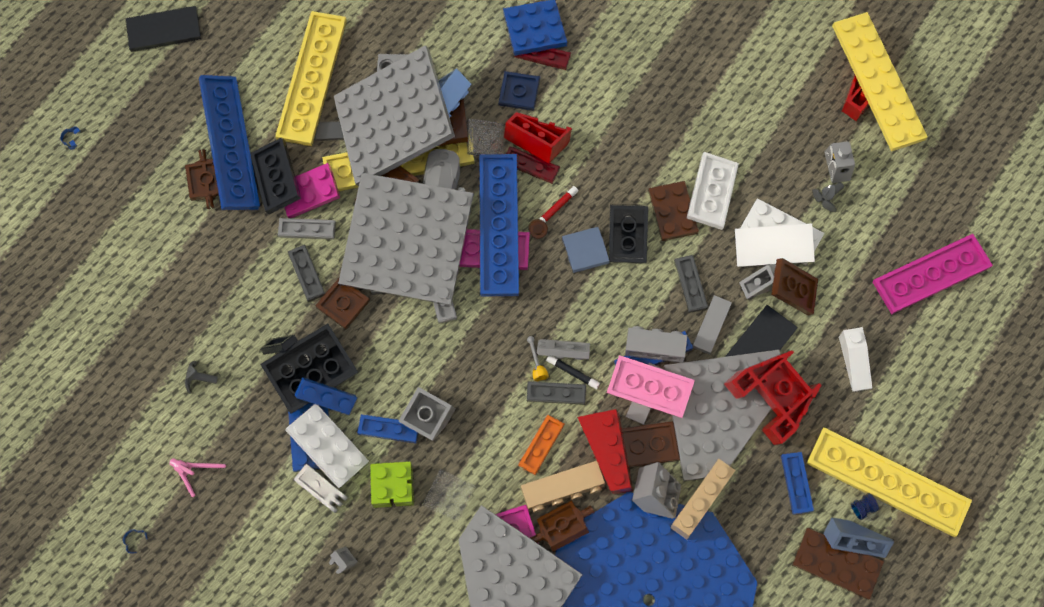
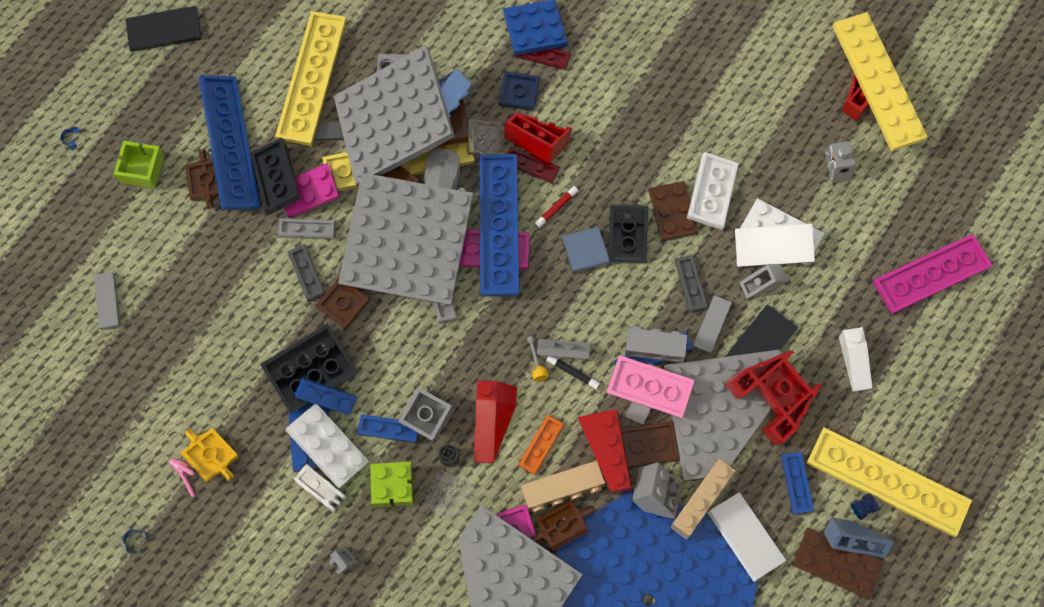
dark grey plant [185,361,218,394] -> none
black tile [260,335,298,355] -> none
dark grey tile [527,381,586,405] -> none
reddish brown tile [528,219,548,239] -> none
reddish brown plate [771,258,818,315] -> none
dark grey plant [812,182,844,212] -> none
none -> light grey tile [94,272,120,330]
none -> lime piece [113,141,165,189]
none -> yellow plate [180,428,238,483]
none -> pearl dark grey wheel [438,444,459,467]
none -> red wedge [474,380,517,464]
none -> white tile [707,492,786,582]

